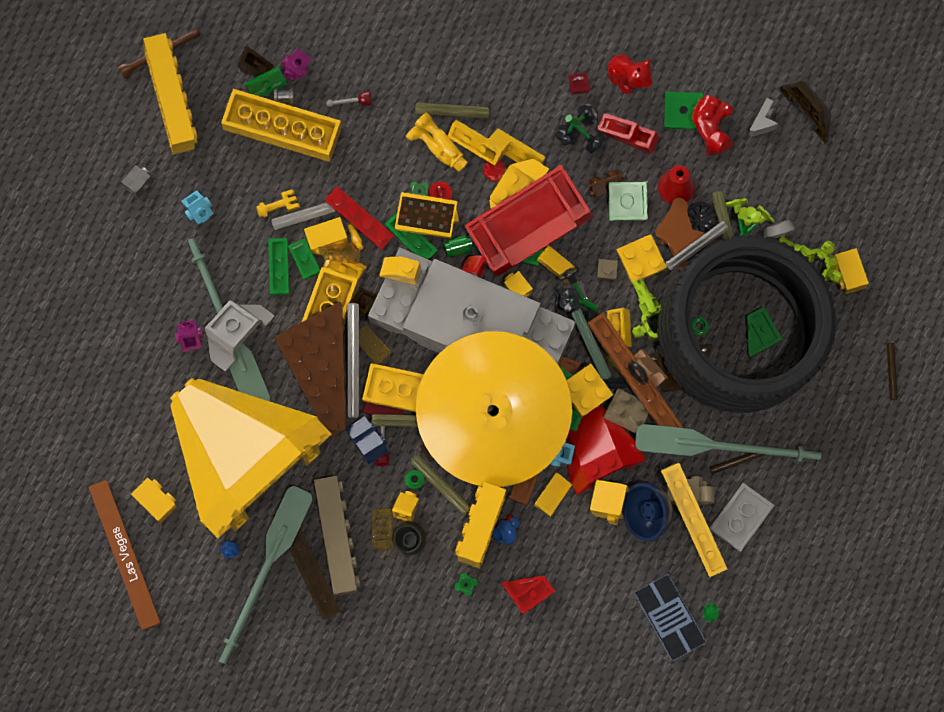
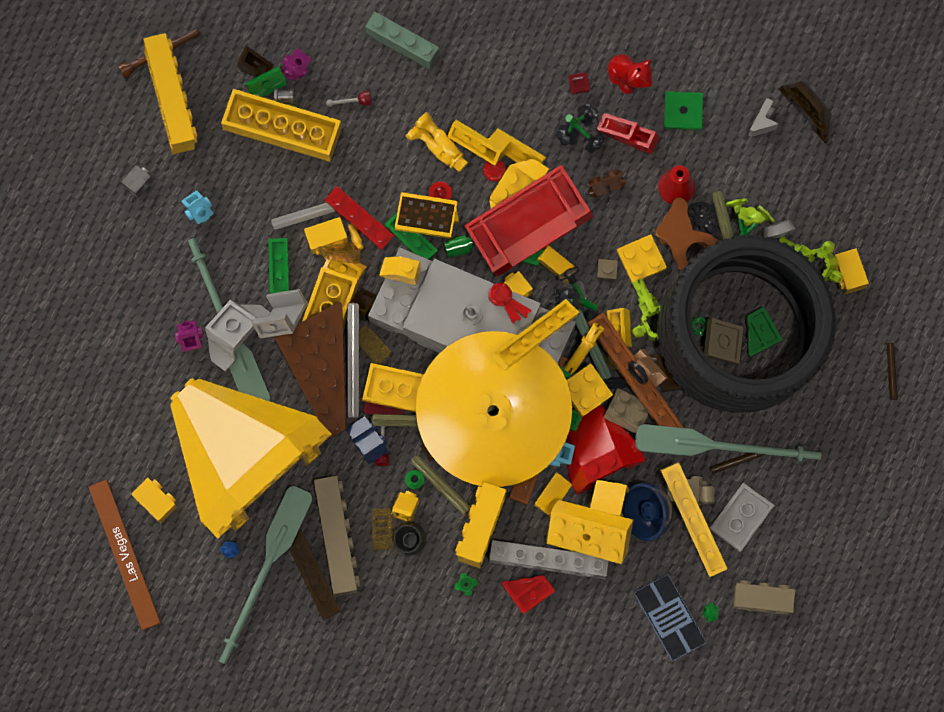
yellow hinge [256,189,300,217] -> none
green plate [288,238,320,281] -> none
green plate [410,182,429,196] -> none
olive axle [415,103,489,118] -> none
red slope [461,255,486,278] -> none
blue animal [493,515,520,544] -> none
tile [609,182,647,220] -> none
light grey axle [666,221,728,270] -> none
red animal [692,95,734,156] -> none
none -> light grey panel [252,289,308,338]
none -> sand green brick [365,12,439,70]
none -> red piece [488,283,531,324]
none -> light grey brick [490,540,608,579]
none -> yellow plate [492,299,579,370]
none -> yellow brick [547,500,633,564]
none -> yellow pin [564,323,604,375]
none -> dark tan plate [704,318,743,365]
none -> dark tan brick [733,580,795,615]

